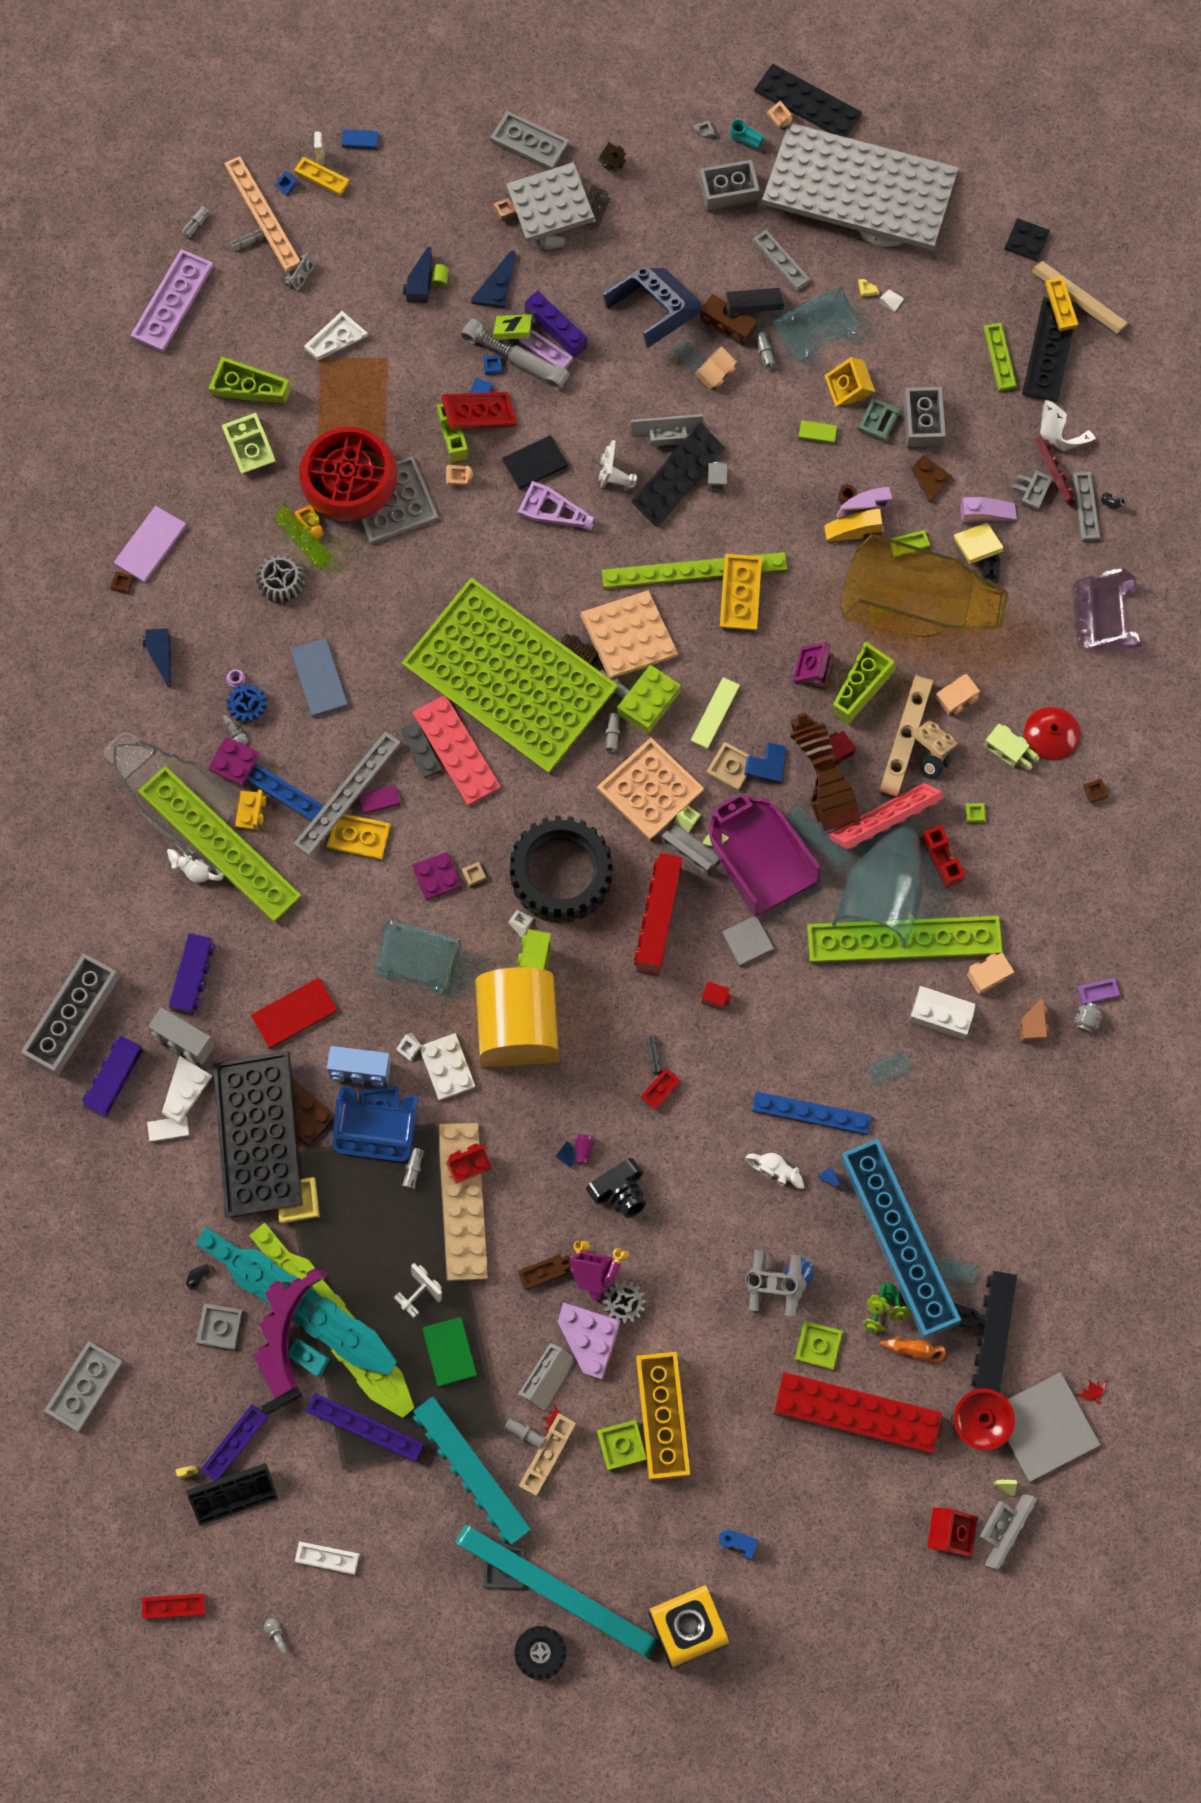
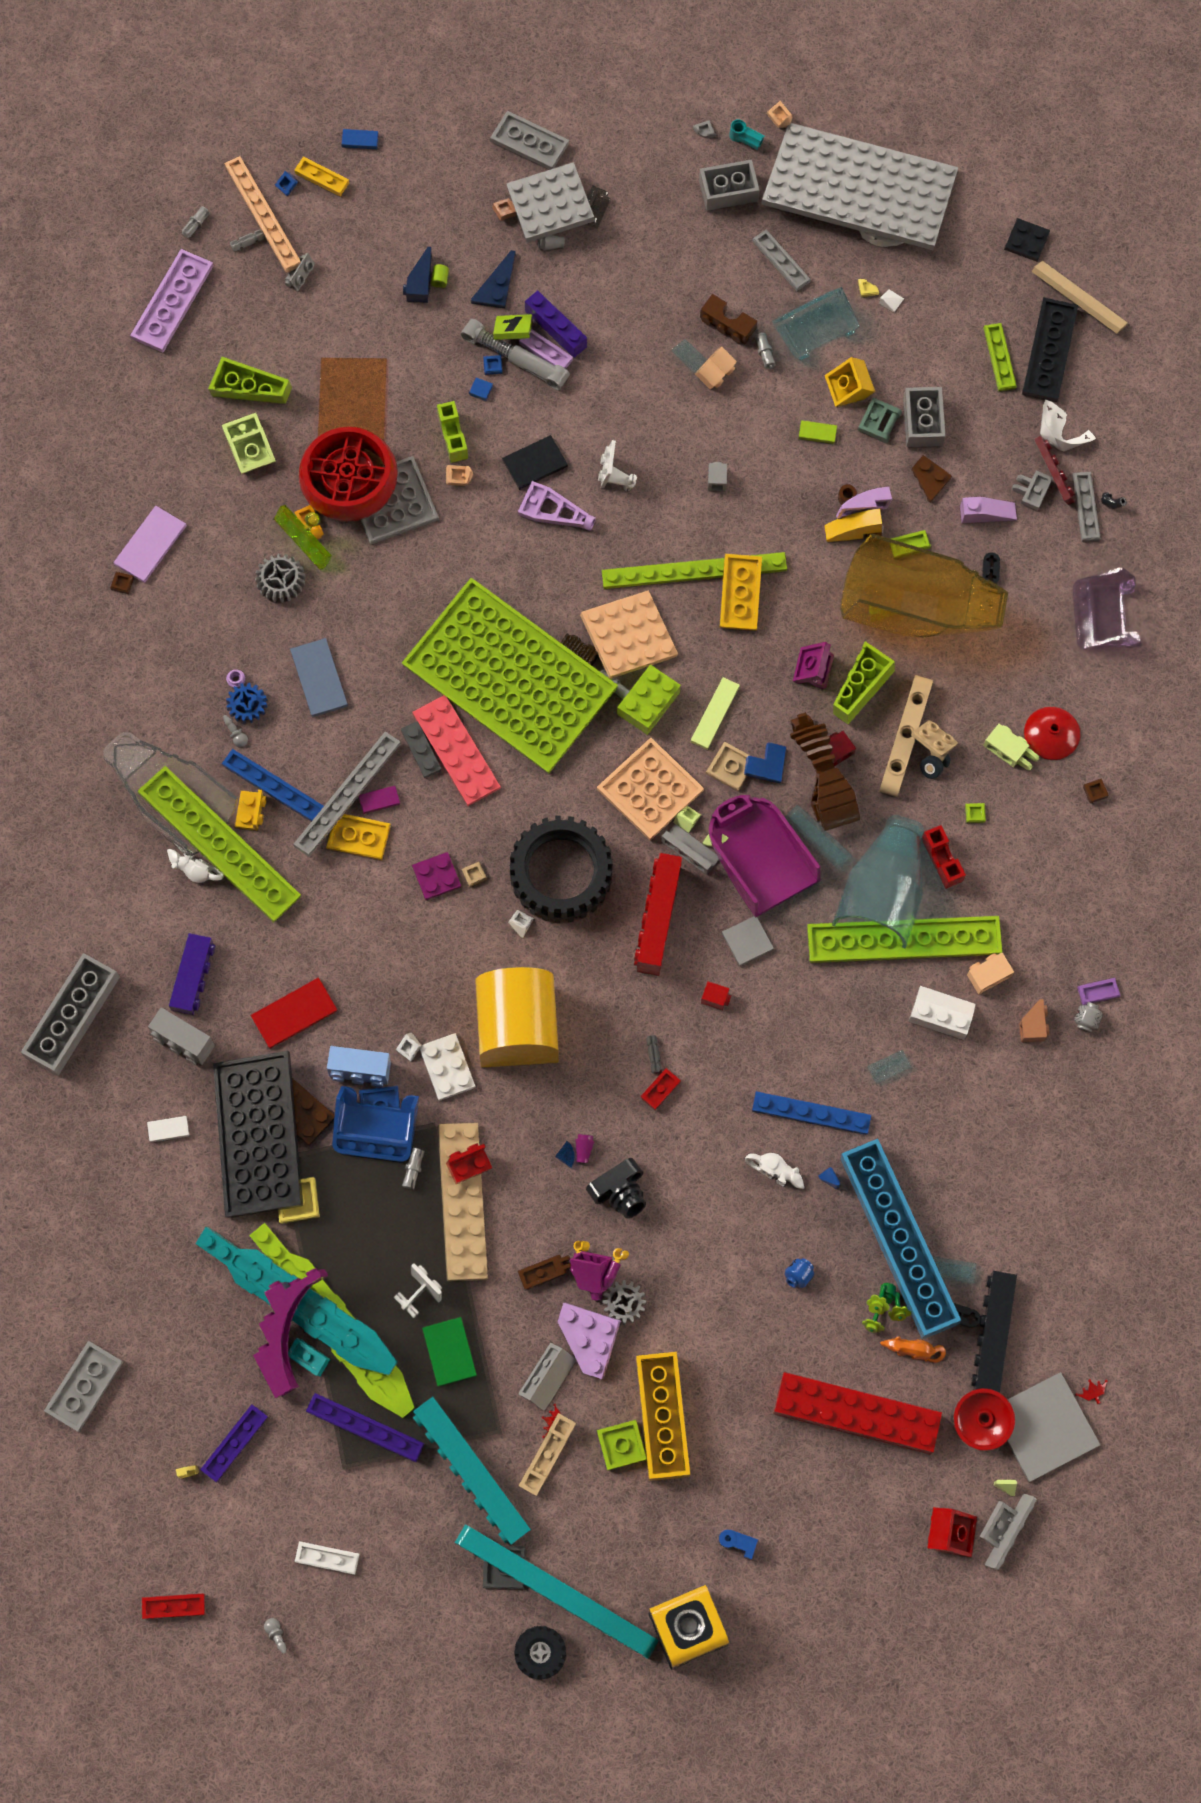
dark purple brick [82,1036,143,1118] -> none
dark blue slope [142,628,171,687] -> none
white wing [162,1056,212,1124] -> none
black arm [186,1264,211,1290] -> none
black piece [186,1463,278,1526] -> none
light grey tile [196,1304,244,1350] -> none
magenta plate [208,736,260,787] -> none
black tile [261,1387,302,1415] -> none
white wing [304,311,368,361] -> none
white tile [314,132,324,166] -> none
clear light blue windscreen [375,920,462,993] -> none
red tile [441,392,517,429] -> none
light grey pin [504,1417,545,1448] -> none
lime brick [517,929,551,970] -> none
dark brown brick [598,142,626,171] -> none
dark blue windscreen [603,267,702,348] -> none
light grey pin [605,713,621,753] -> none
light grey bracket [631,414,704,446] -> none
black plate [631,422,725,527] -> none
black tile [726,288,784,314] -> none
light grey piece [745,1250,806,1316] -> none
black plate [754,63,862,138] -> none
lime tile [794,1321,843,1370] -> none
coral plate [828,783,944,849] -> none
light nougat brick [935,674,980,715] -> none
light yellow tile [954,523,1003,564] -> none
yellow plate [1045,277,1078,331] -> none

